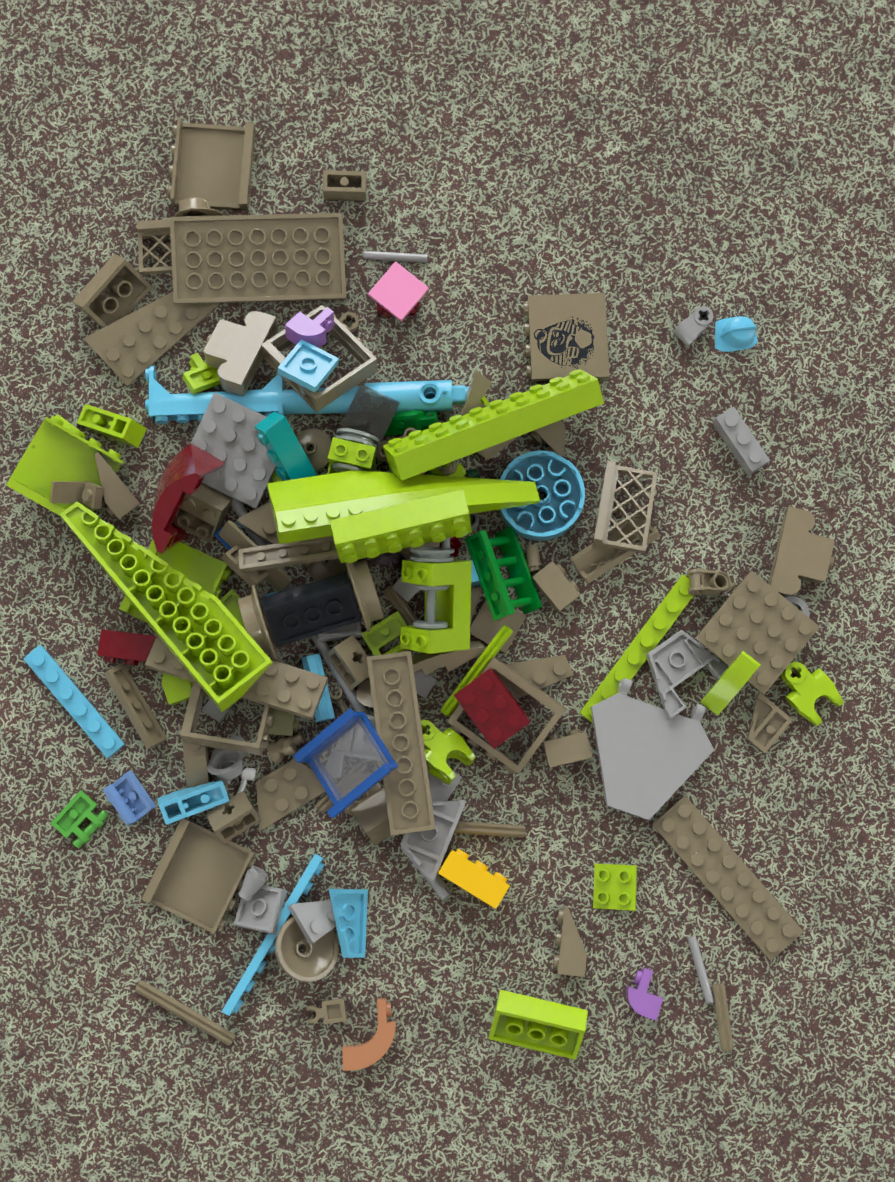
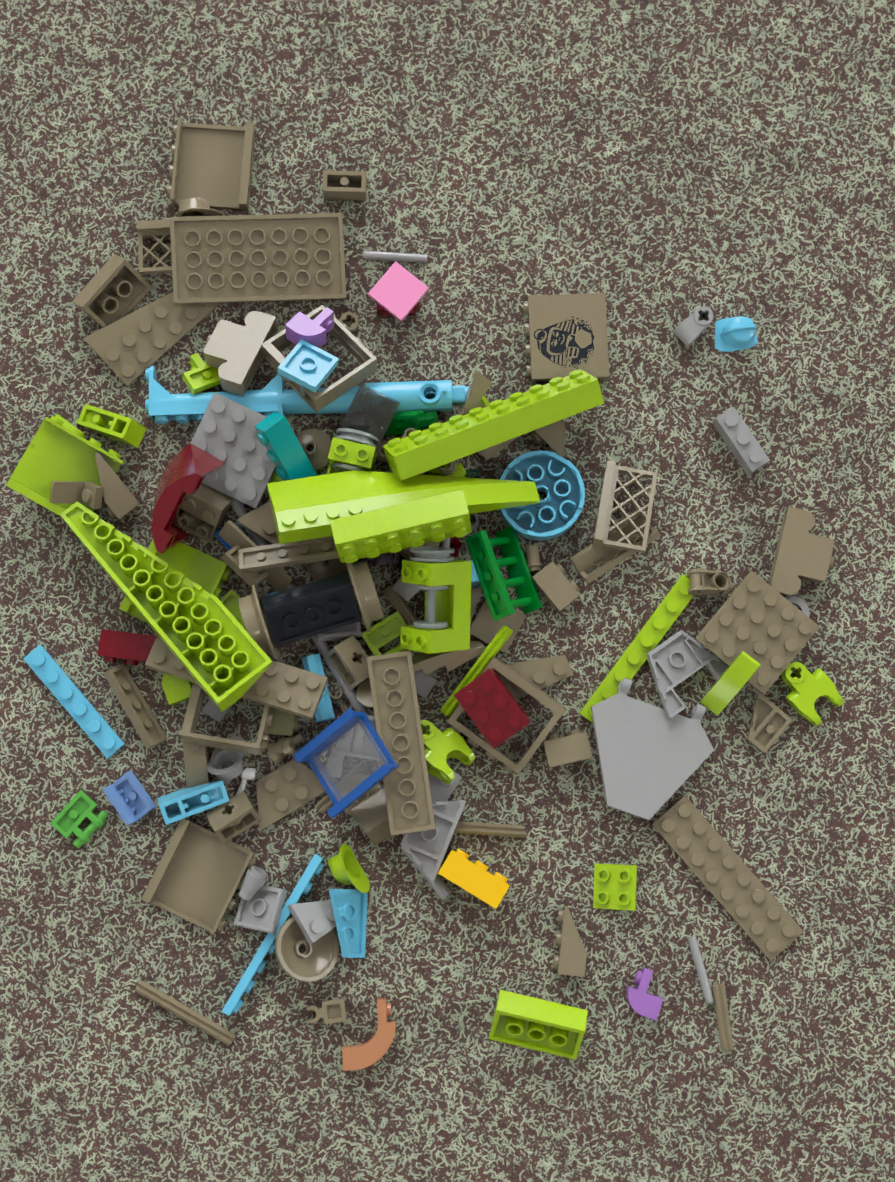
none -> lime piece [328,844,370,893]

